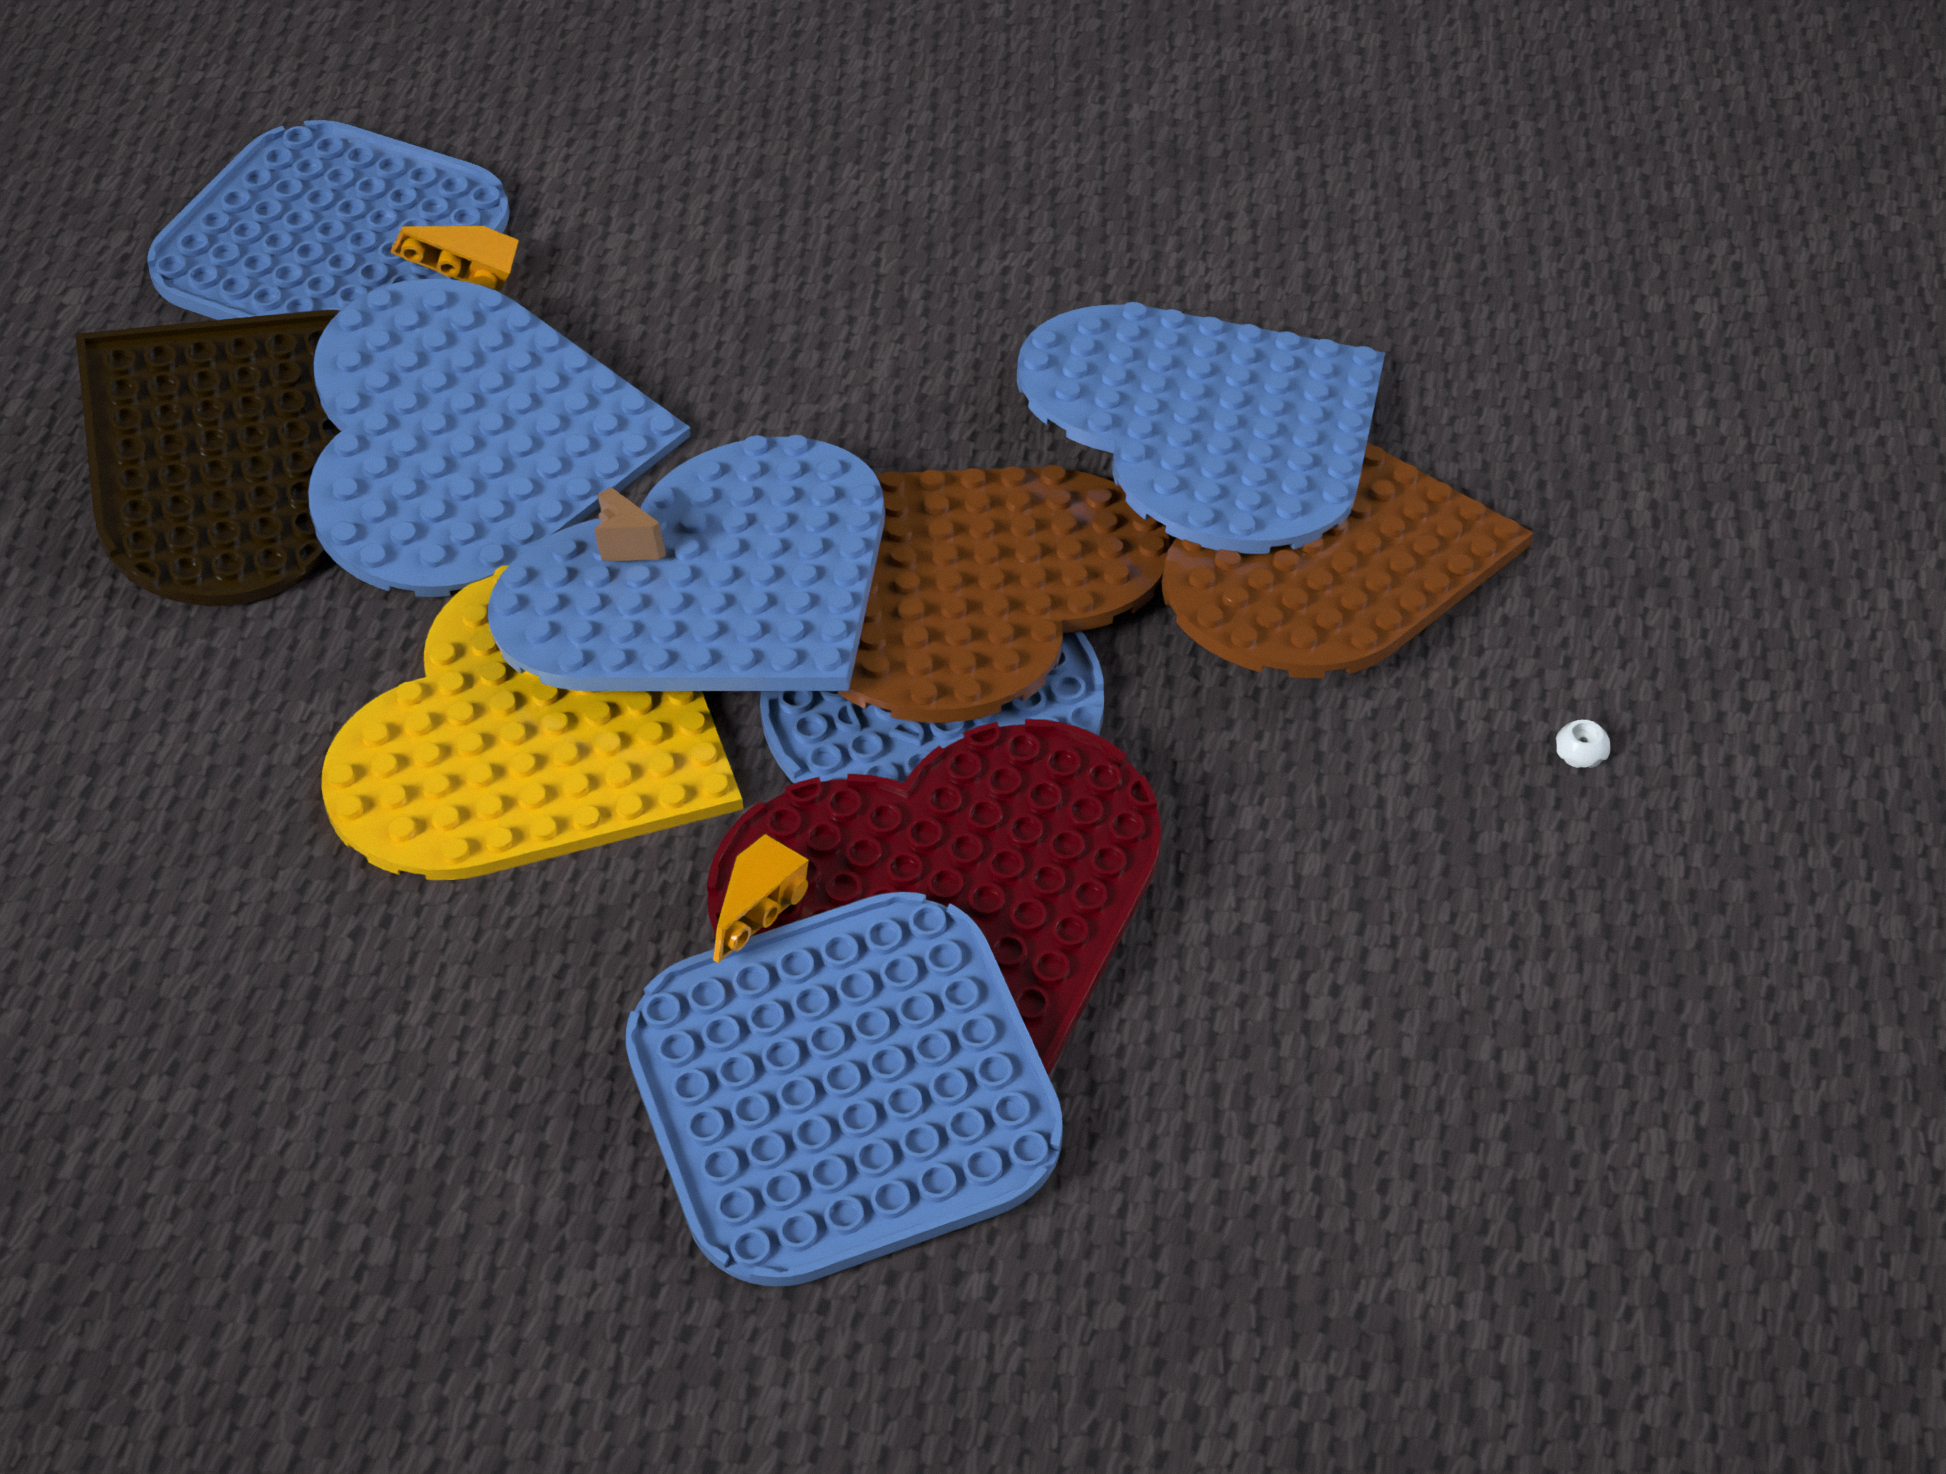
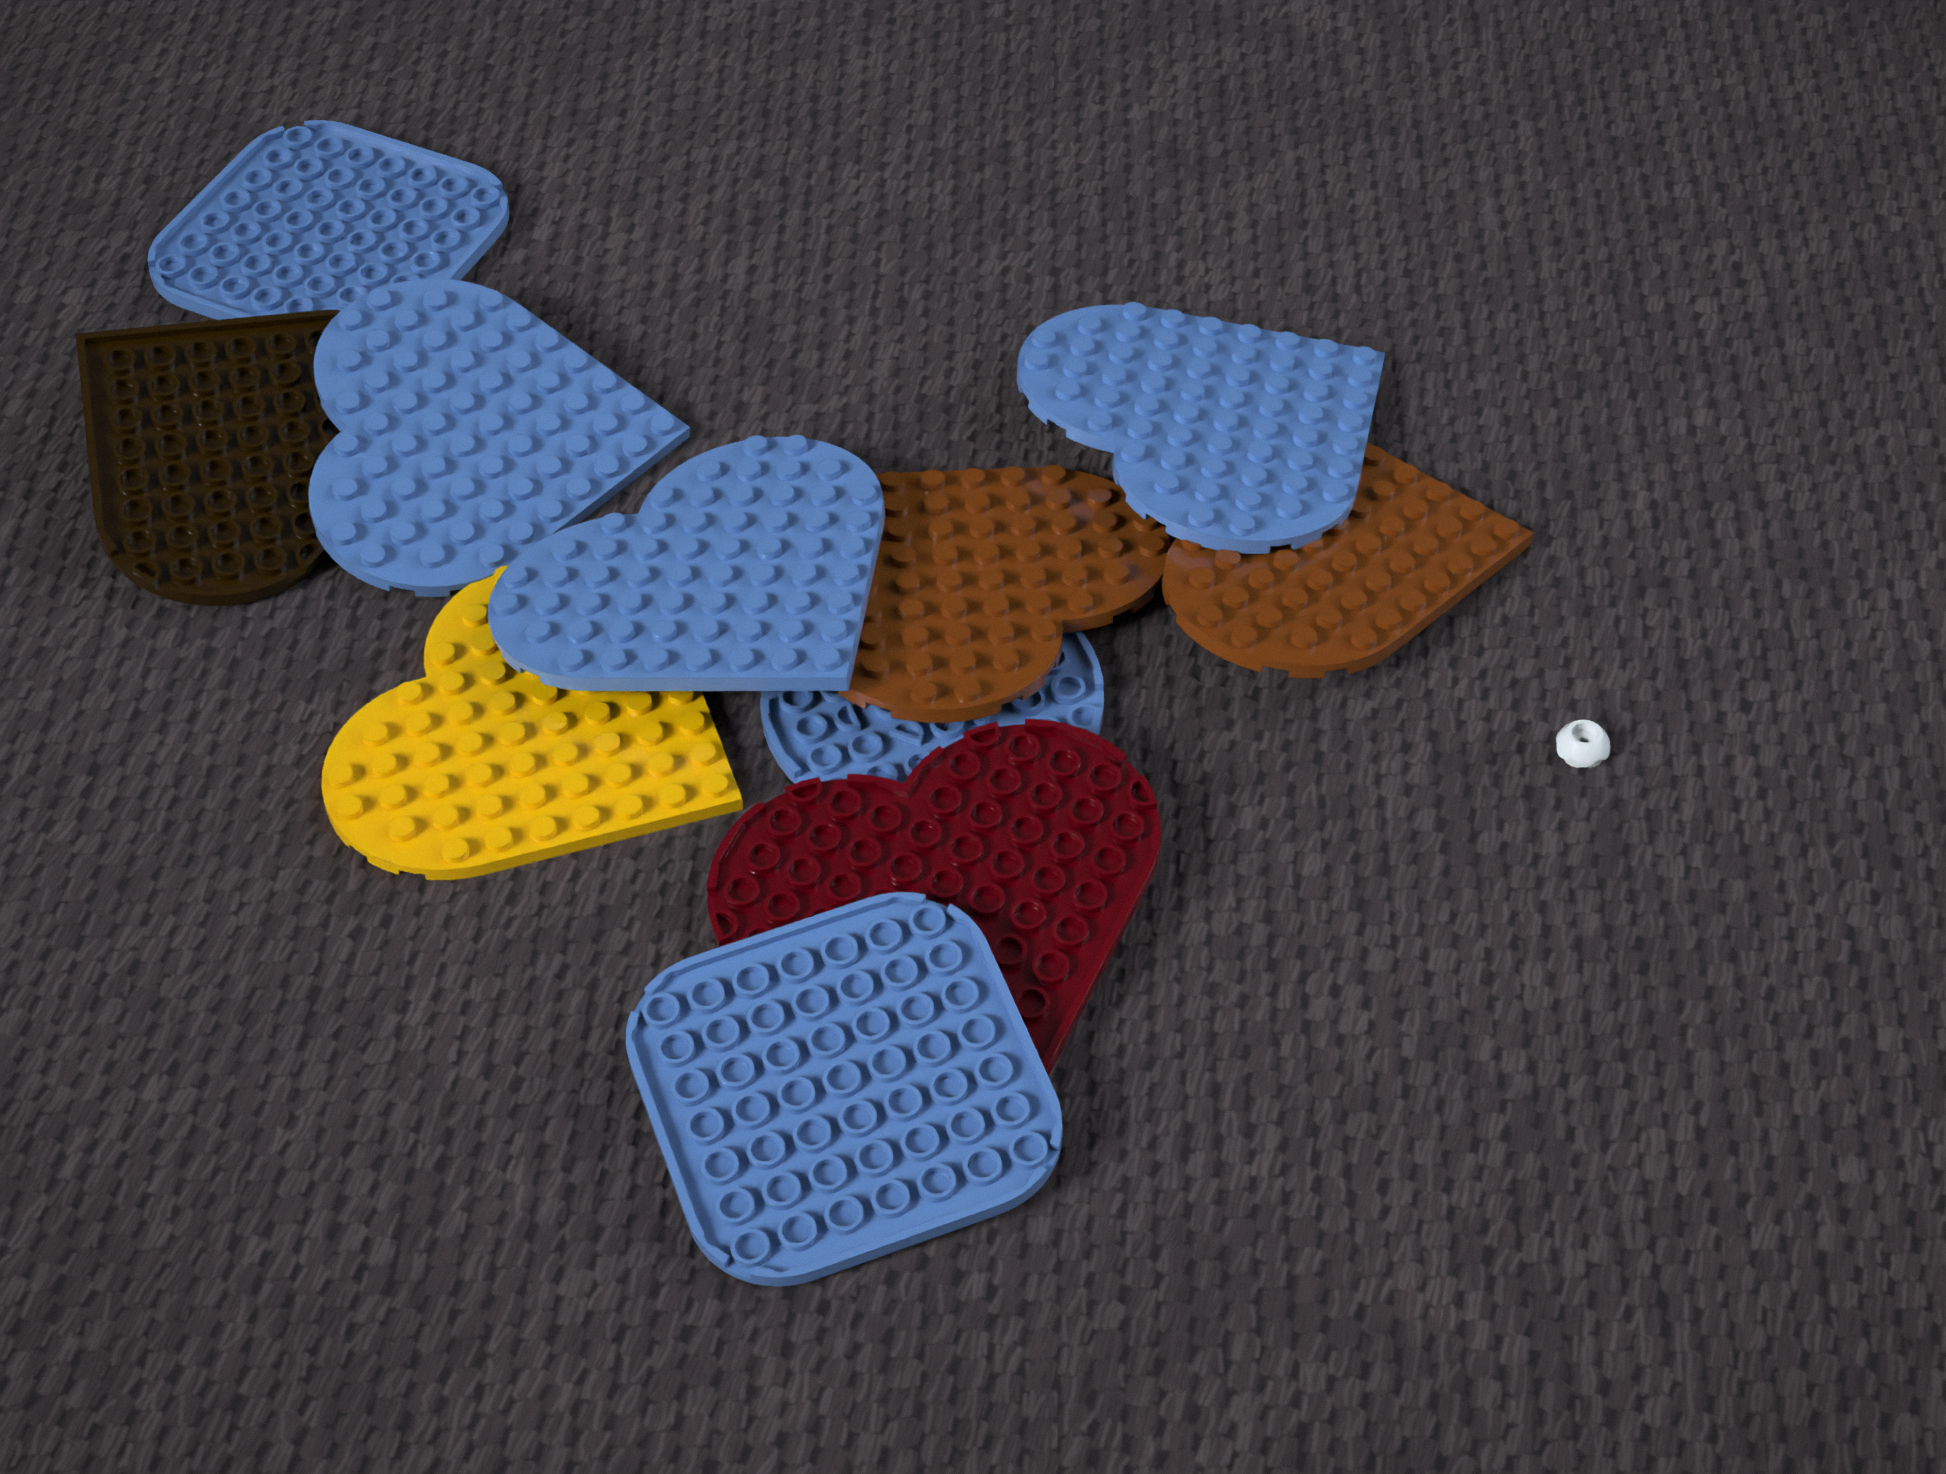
light orange slope [390,226,519,292] -> none
medium nougat slope [595,487,666,561] -> none
light orange slope [713,834,809,963] -> none

